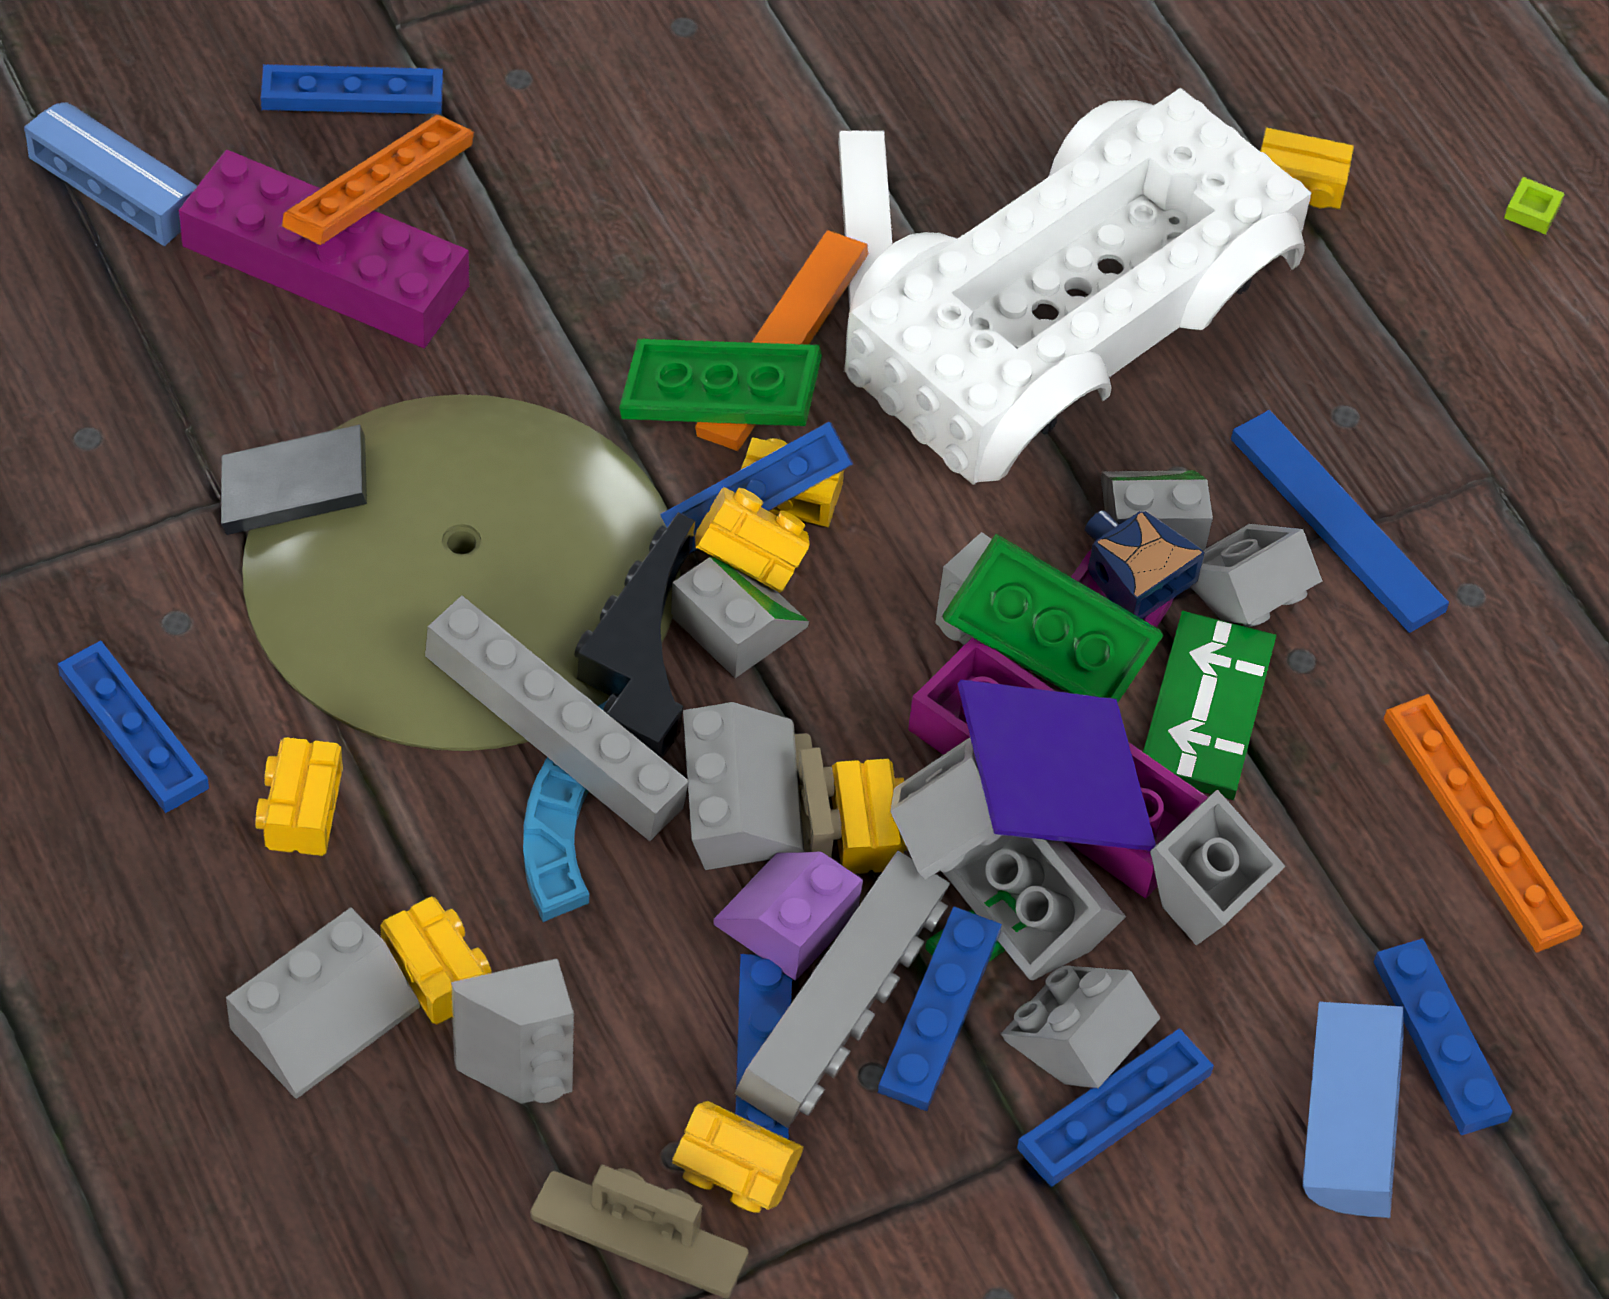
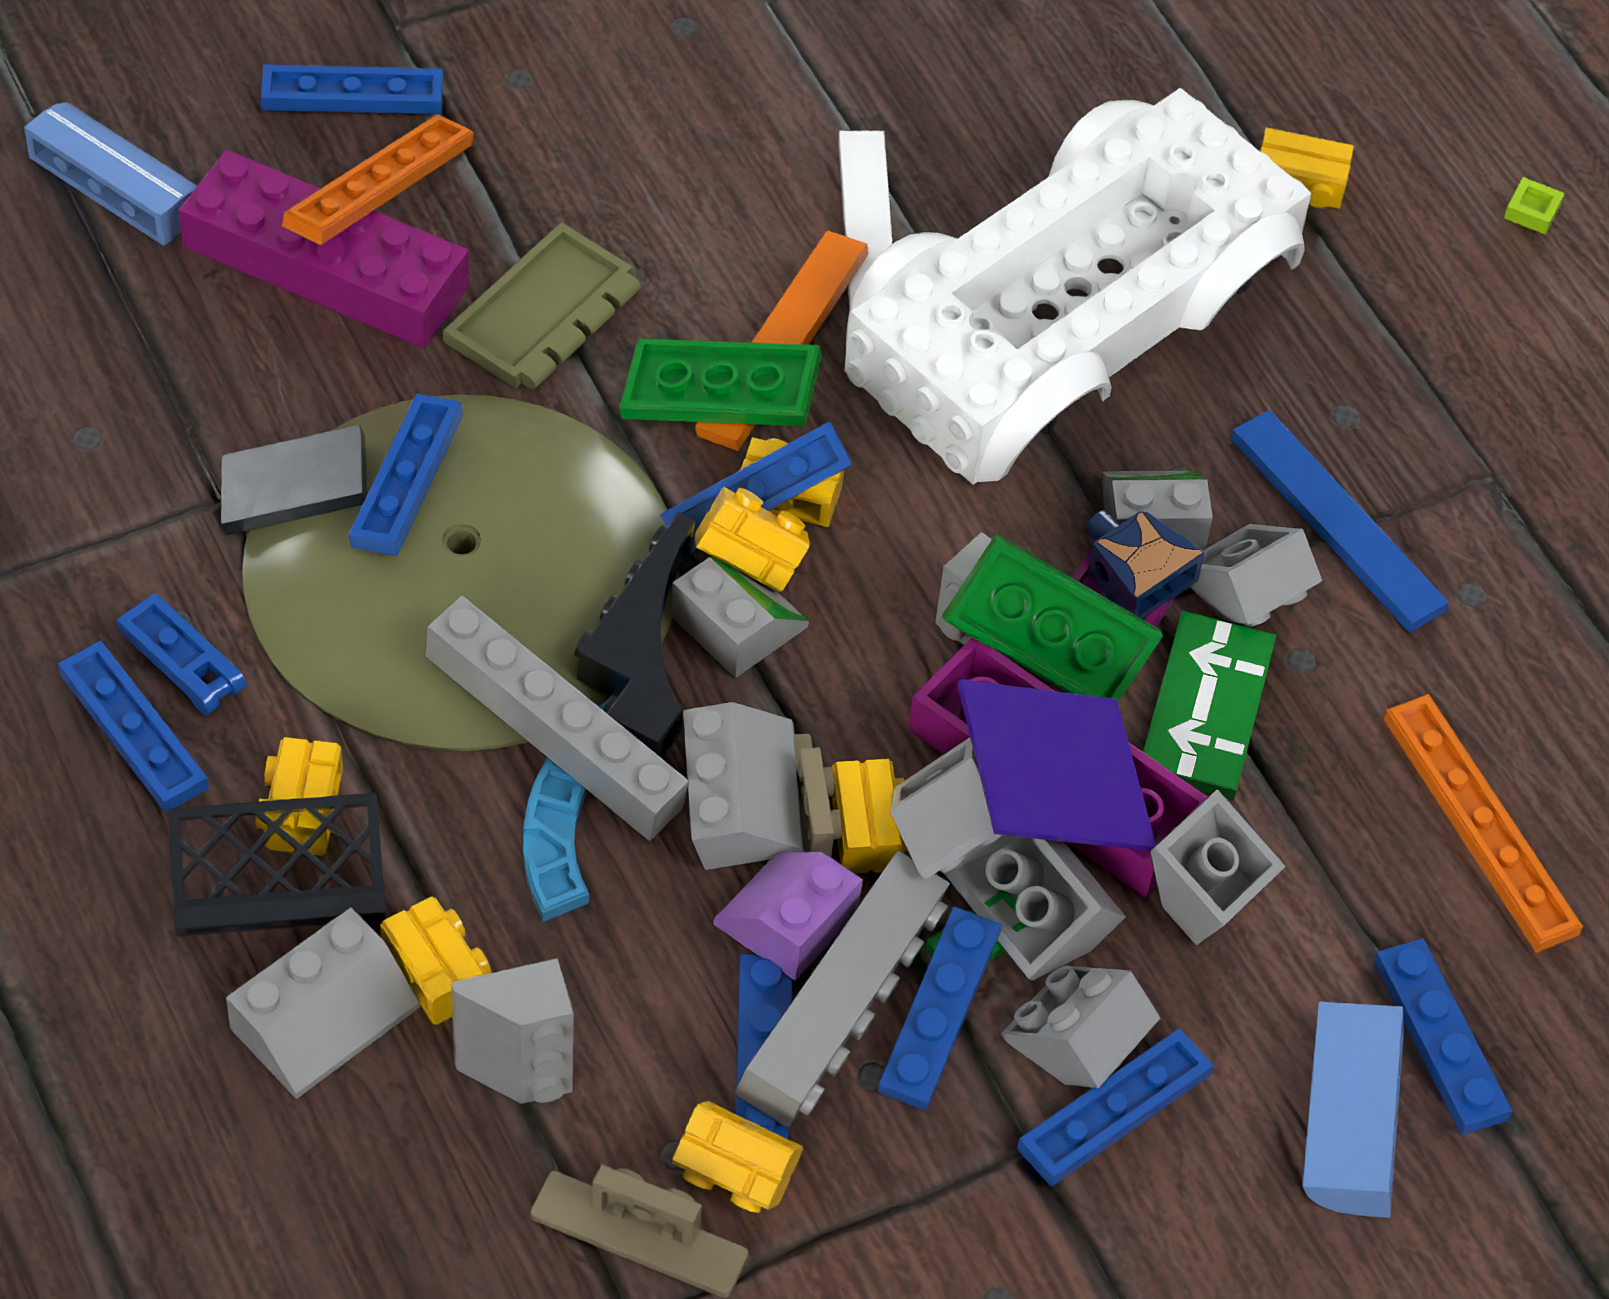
none -> blue plate [117,593,247,716]
none -> black fence [168,793,386,937]
none -> blue plate [348,394,464,556]
none -> olive hinge [443,222,641,390]

